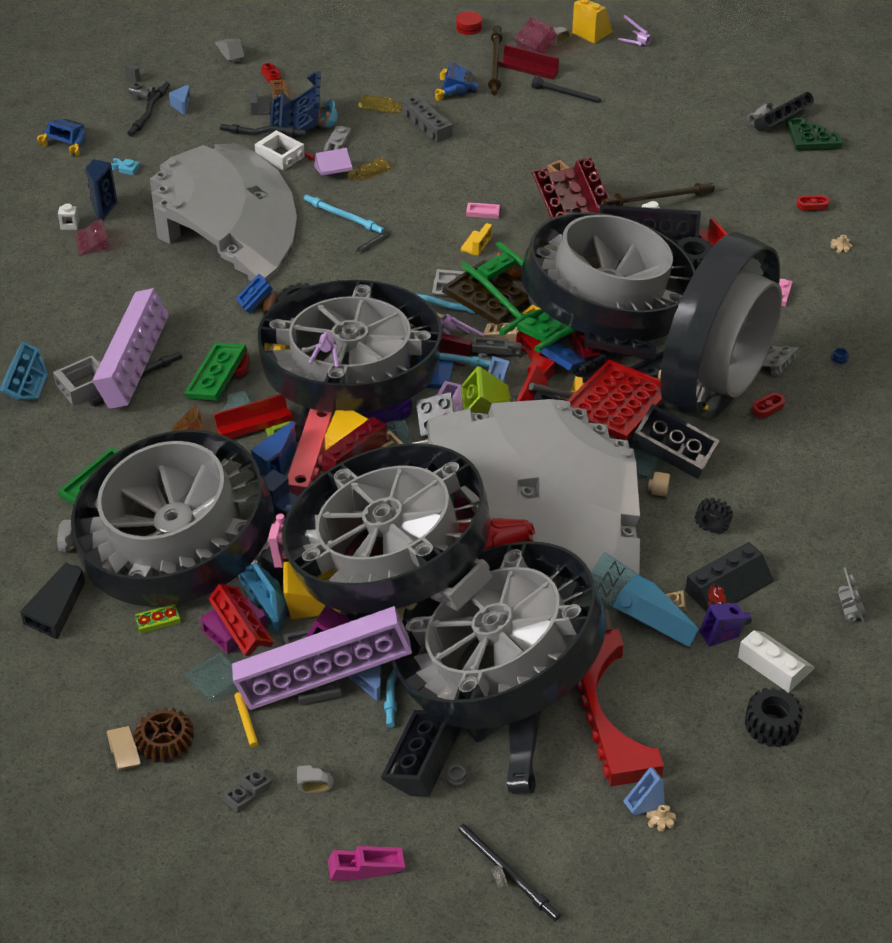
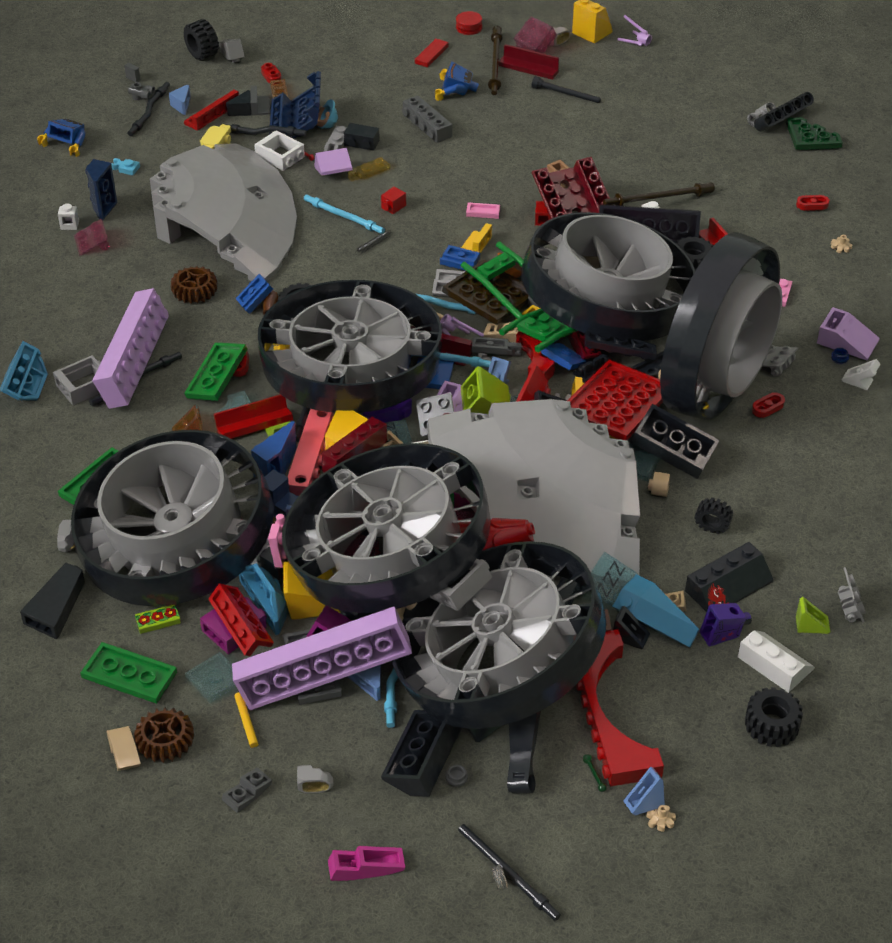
lavender plant [309,332,339,368] -> none
clear yellow hinge [359,94,402,113] -> none
dark grey bar [529,383,574,399] -> none
none -> green plate [80,642,177,704]
none -> reddish brown gear [171,265,218,304]
none -> black tyre [183,19,219,60]
none -> red fence [184,89,239,131]
none -> light yellow hinge [200,124,231,149]
none -> black slope [226,90,251,116]
none -> black brick [344,123,380,151]
none -> red brick [381,187,406,214]
none -> red tile [415,39,449,67]
none -> blue plate [440,245,480,271]
none -> red brick [535,201,551,226]
none -> dark green hinge [583,754,607,792]
none -> black slope [613,606,650,649]
none -> lime slope [796,597,830,634]
none -> lavender slope [817,307,880,360]
none -> white slope [842,359,881,390]

